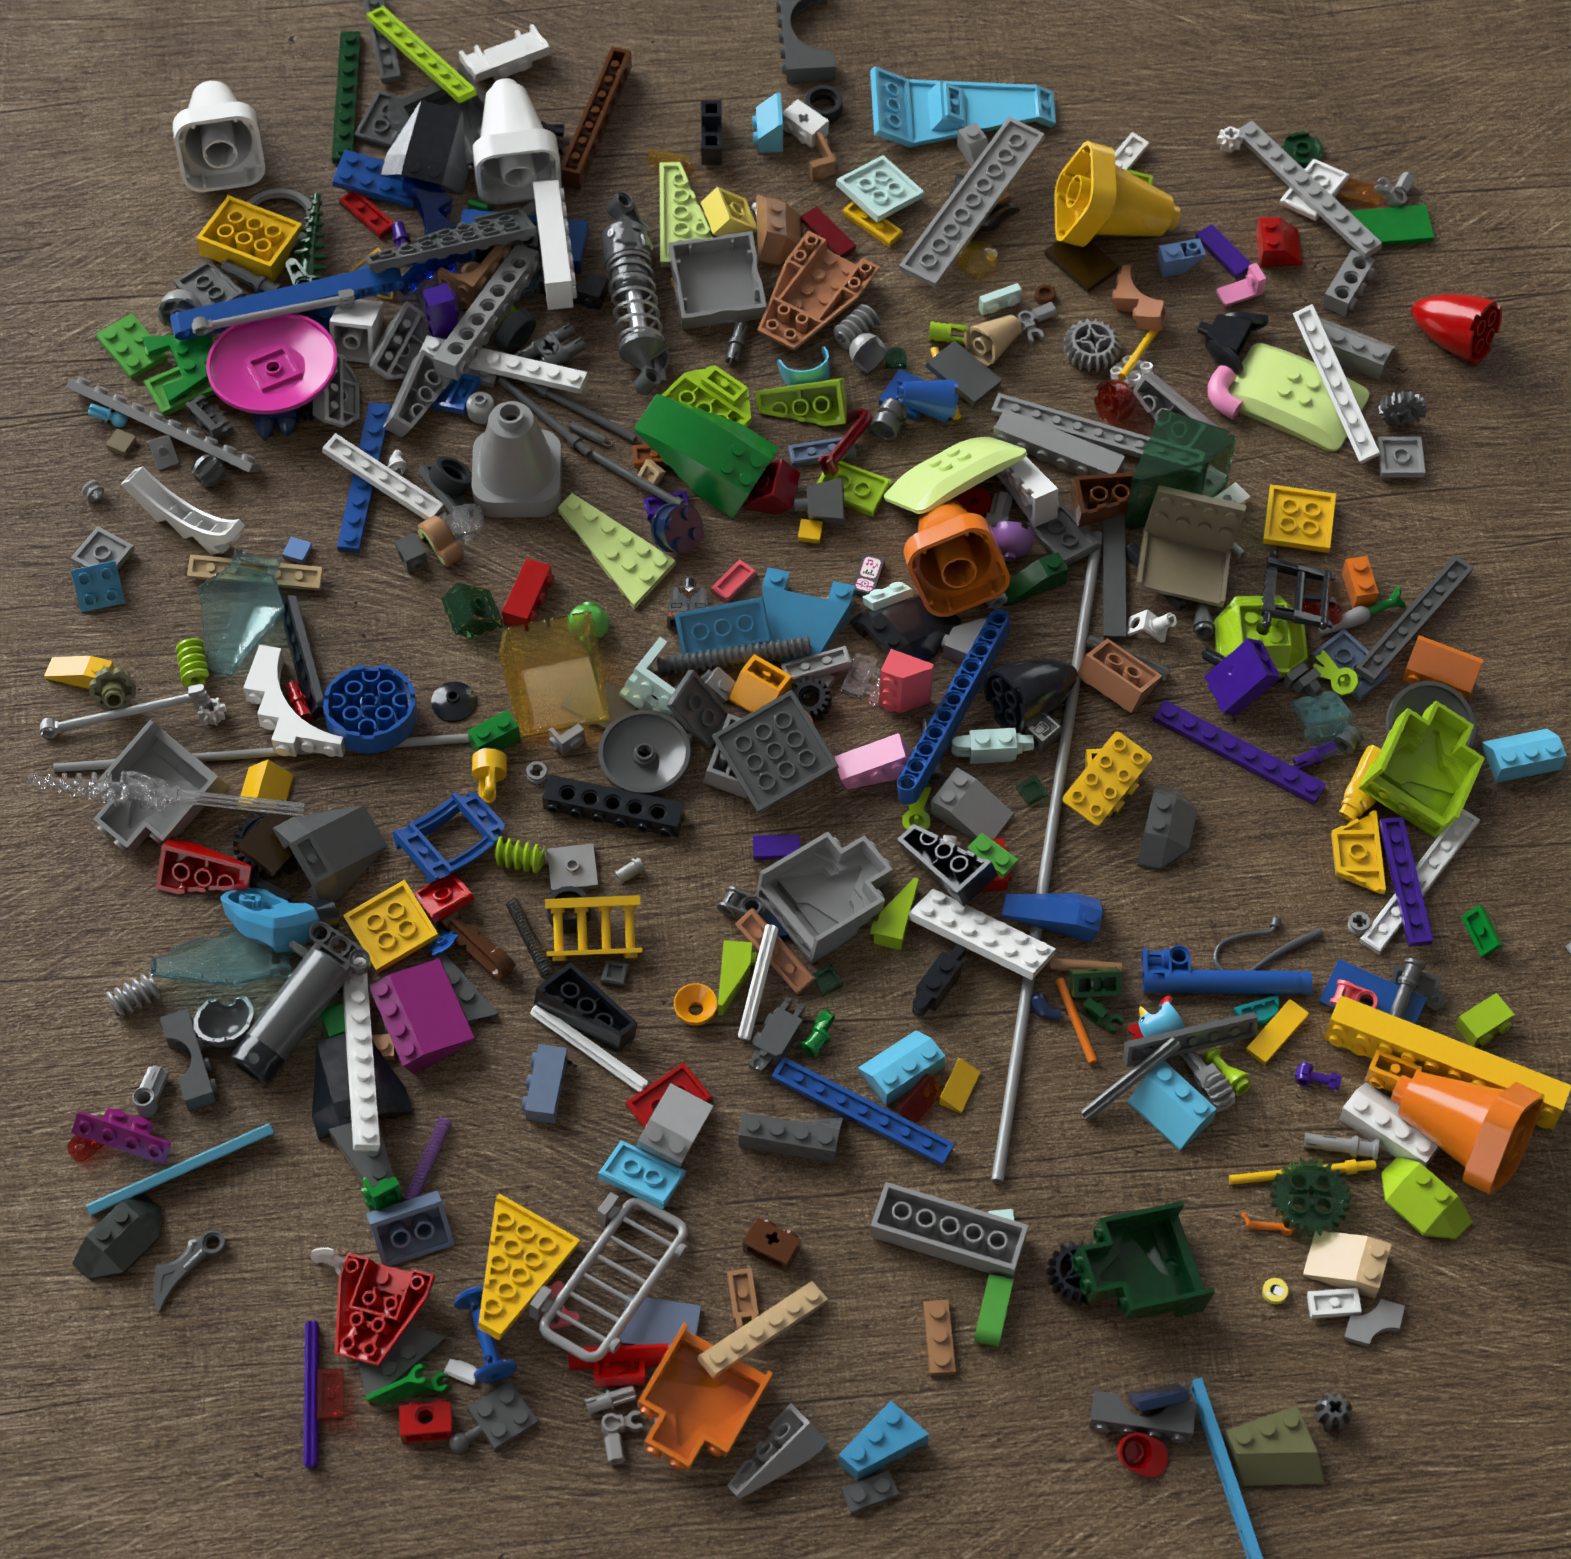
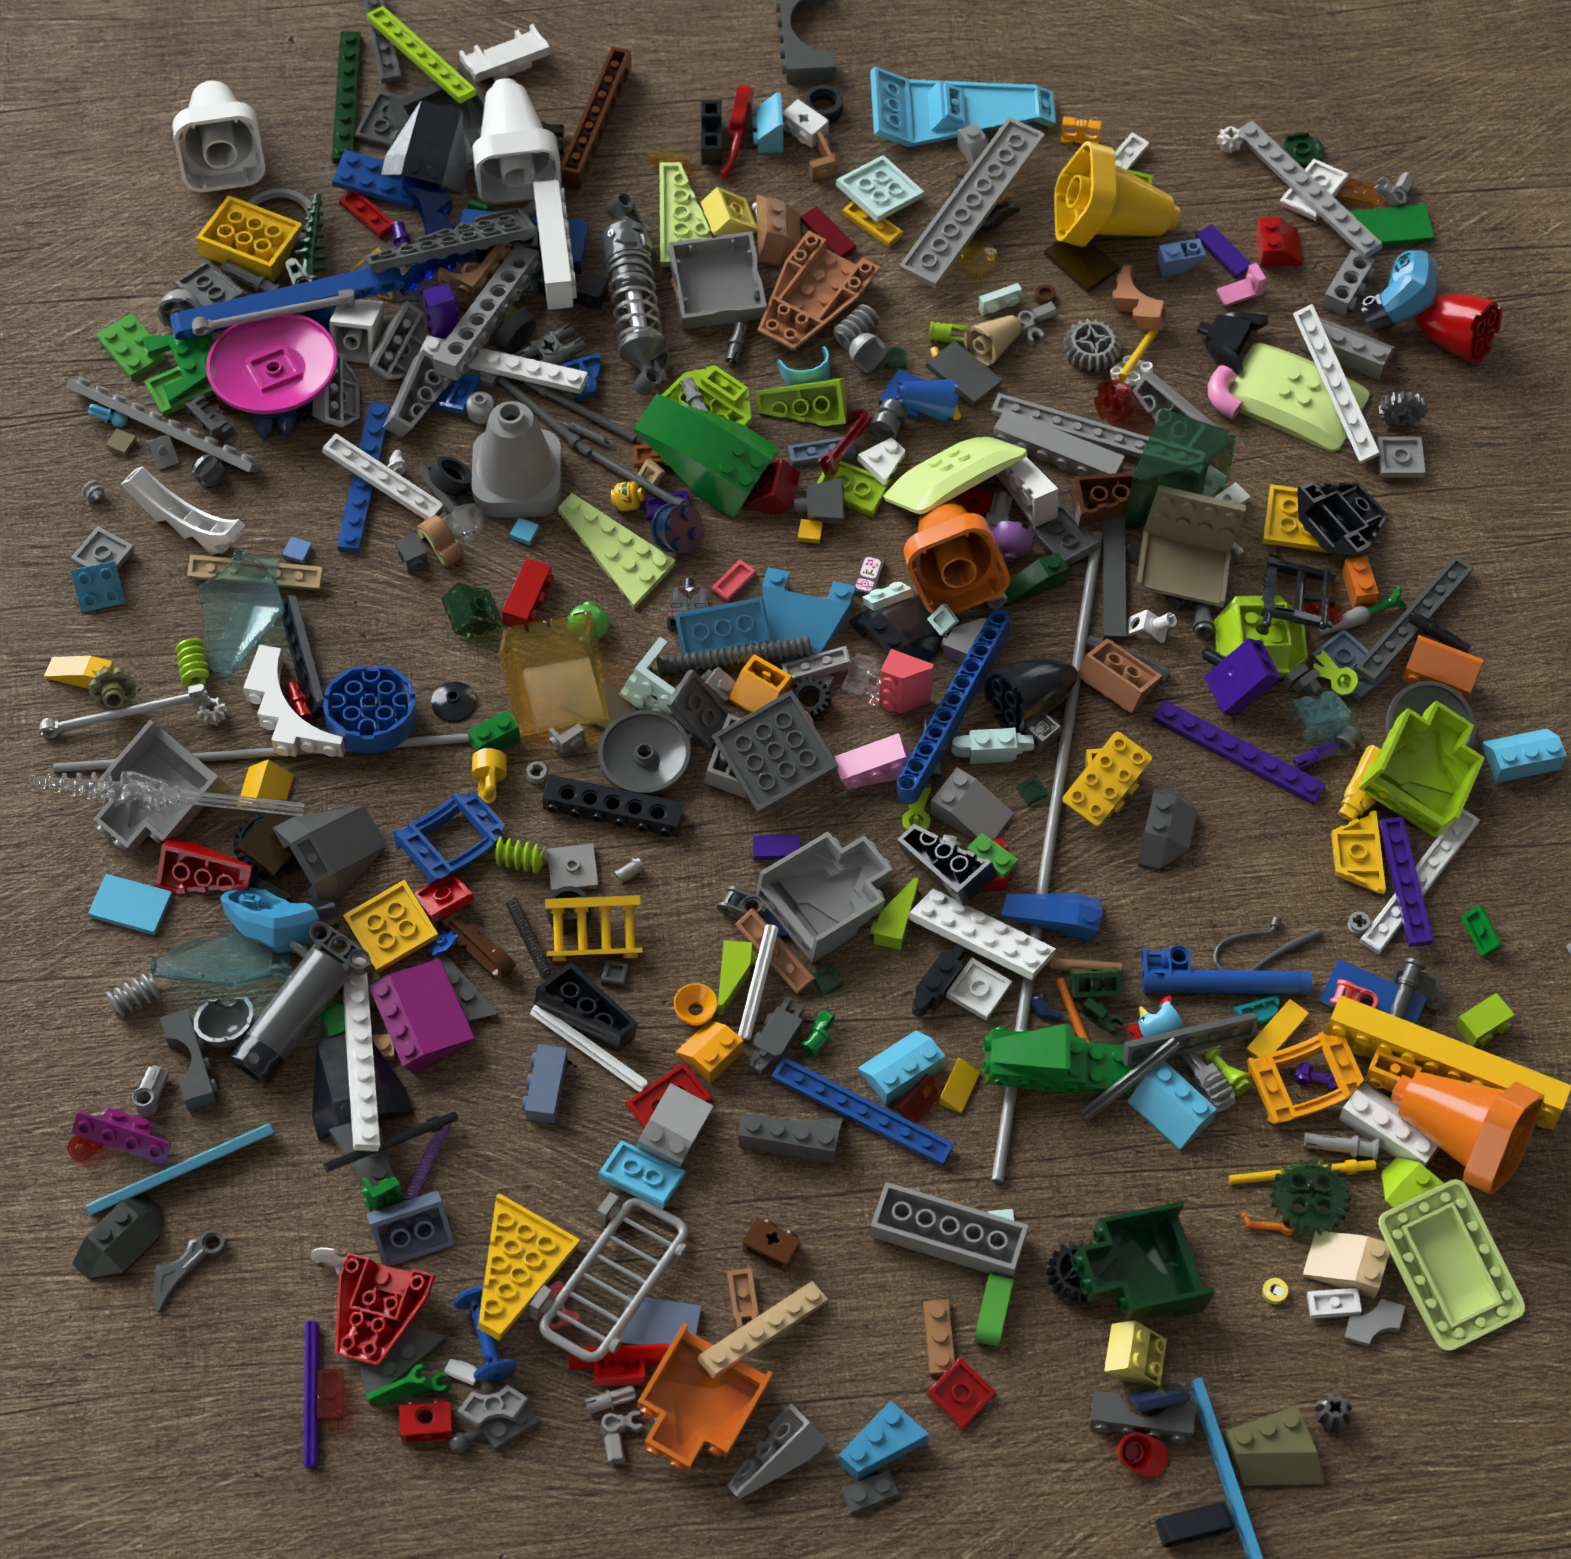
none -> medium azure tile [88,874,173,935]
none -> black bar [323,1111,459,1173]
none -> light grey tile [457,1385,529,1428]
none -> medium azure tile [510,517,540,546]
none -> blue wing [561,352,601,402]
none -> yellow head [611,481,645,511]
none -> light orange slope [676,1021,744,1084]
none -> light grey pin [680,377,709,412]
none -> red piece [721,84,753,179]
none -> white wing [857,437,906,486]
none -> red tile [925,1357,997,1430]
none -> light aqua plate [927,604,959,636]
none -> white plate [946,957,1012,1021]
none -> green wedge [983,1024,1131,1095]
none -> light orange piece [1060,117,1102,144]
none -> light yellow slope [1105,1320,1167,1387]
none -> black beam [1155,1502,1234,1548]
none -> light orange wedge [1247,1032,1364,1124]
none -> black wedge [1297,481,1388,555]
none -> dark azure piece [1361,251,1438,333]
none -> yellowish green wedge [1379,1179,1525,1351]
none -> black pin [1406,609,1471,653]

